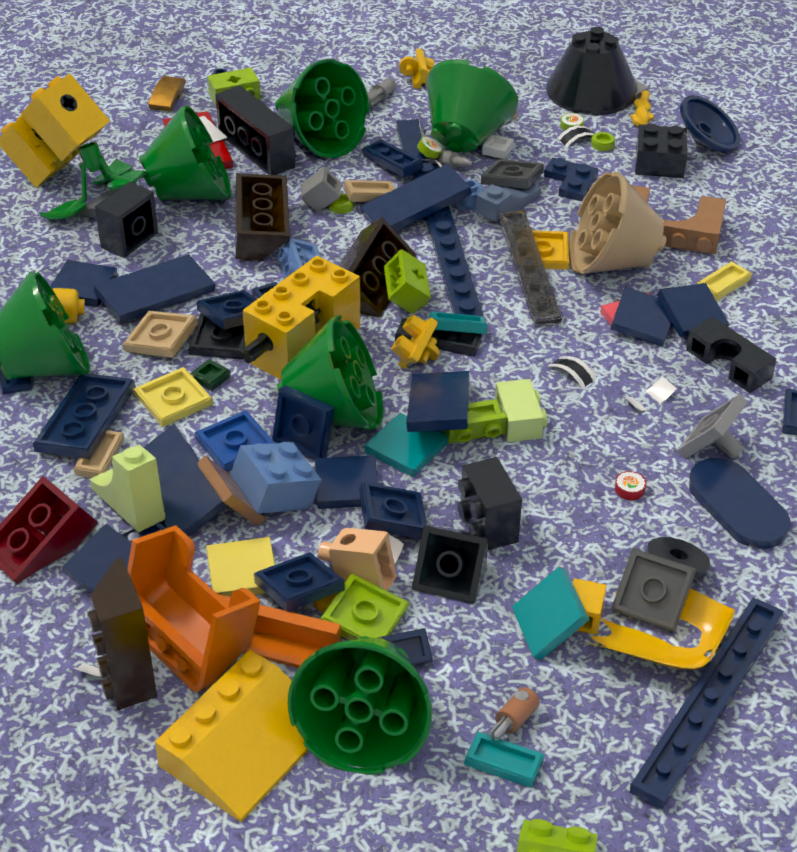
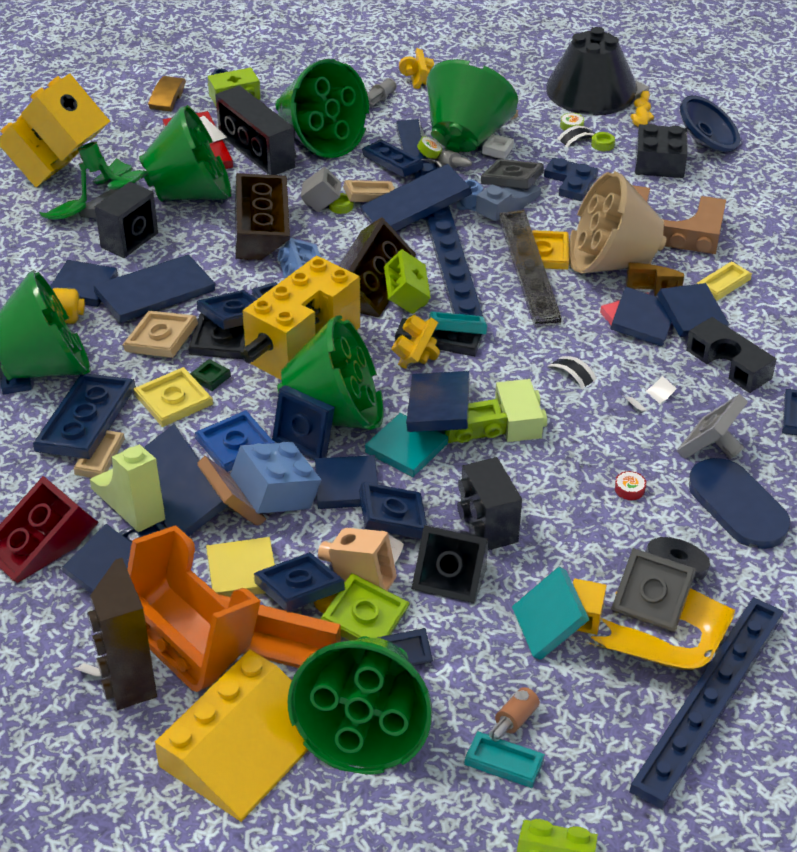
none -> pearl gold slope [626,262,684,296]

